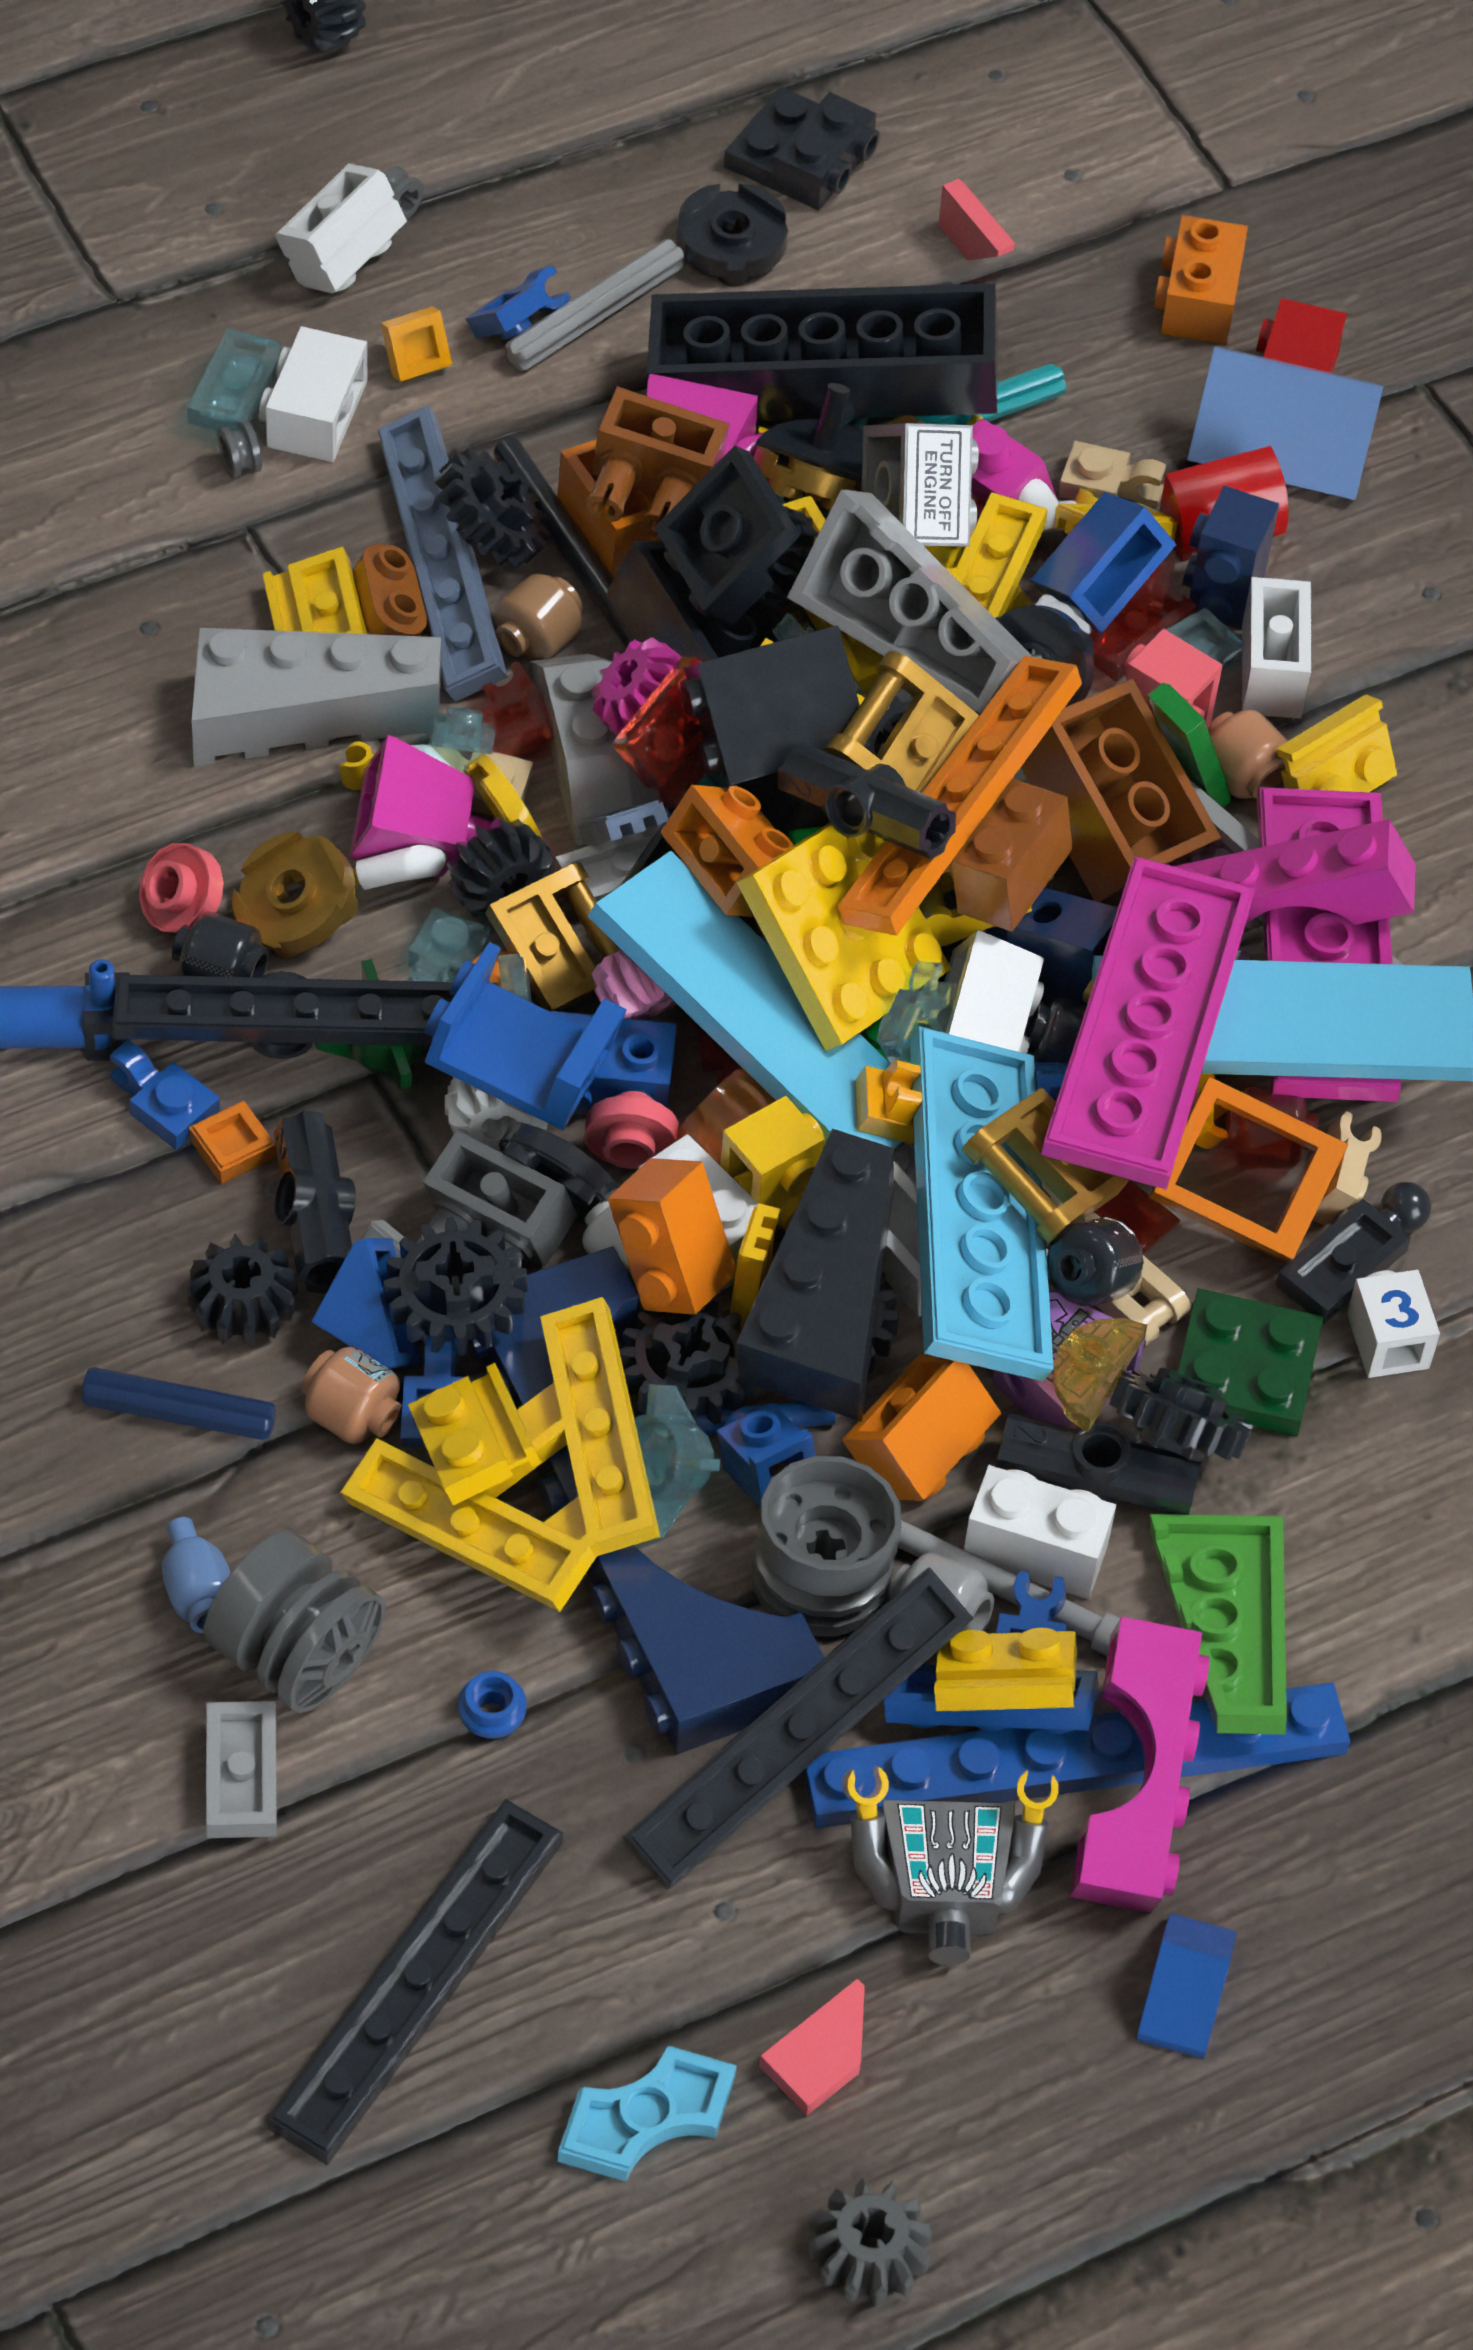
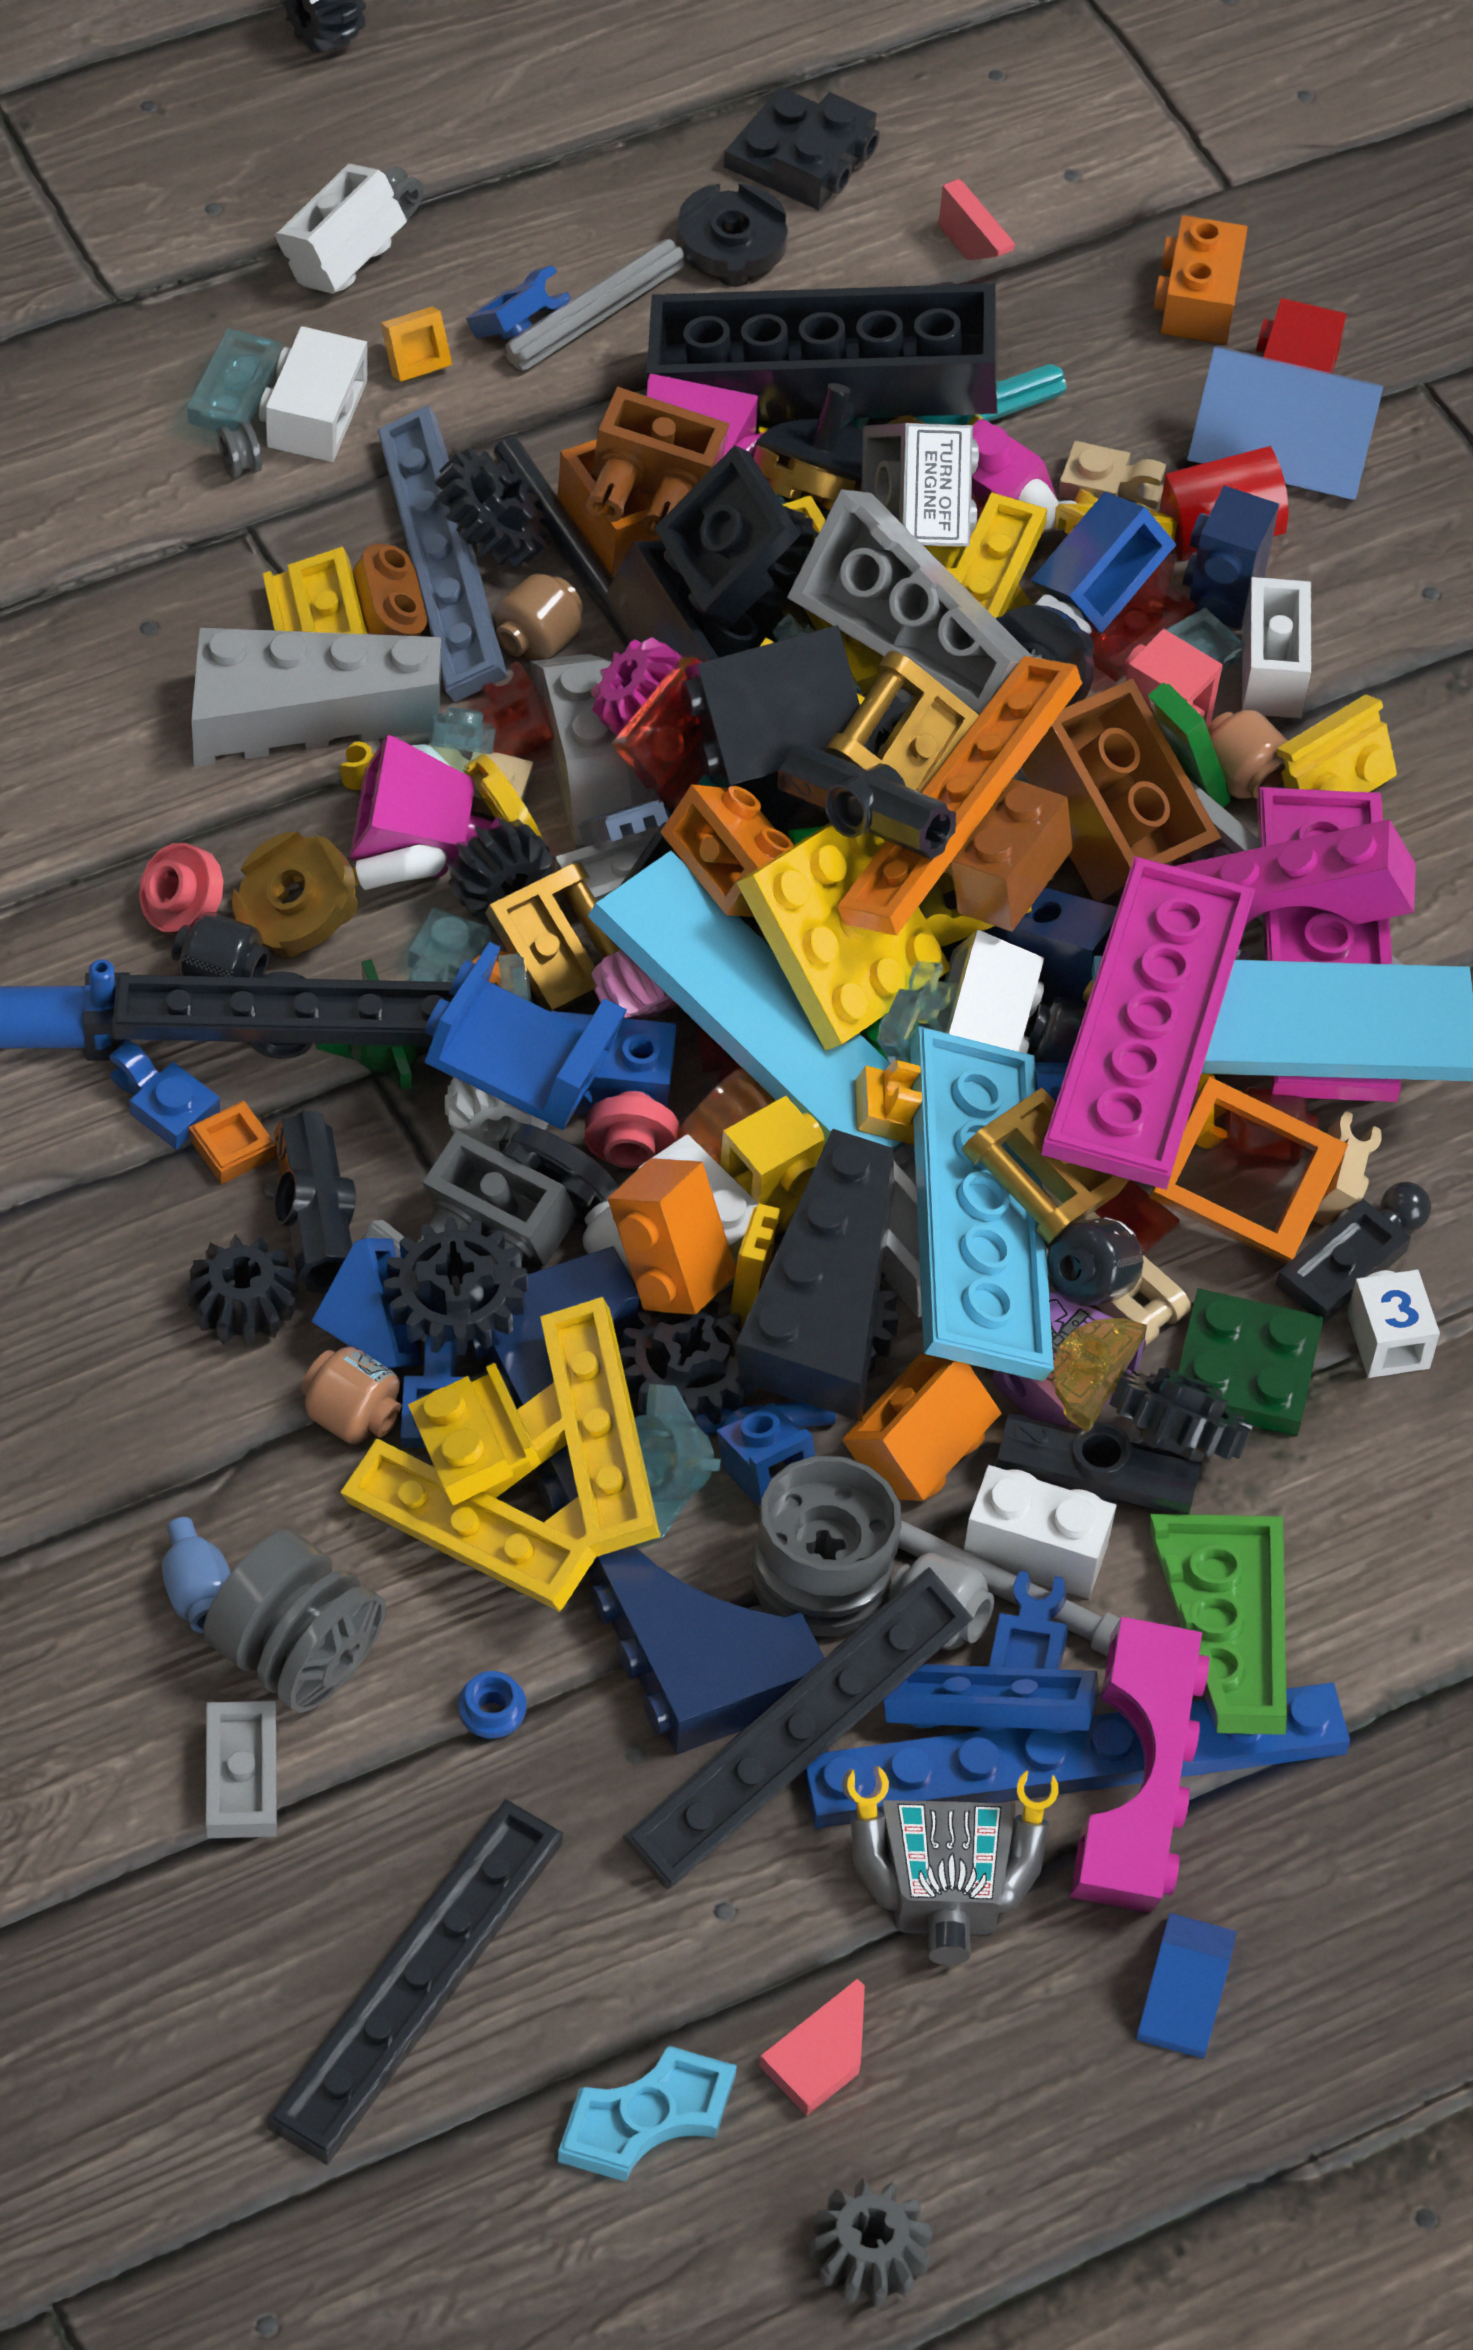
dark blue axle [81,1367,276,1440] -> none
yellow plate [934,1628,1077,1711] -> none

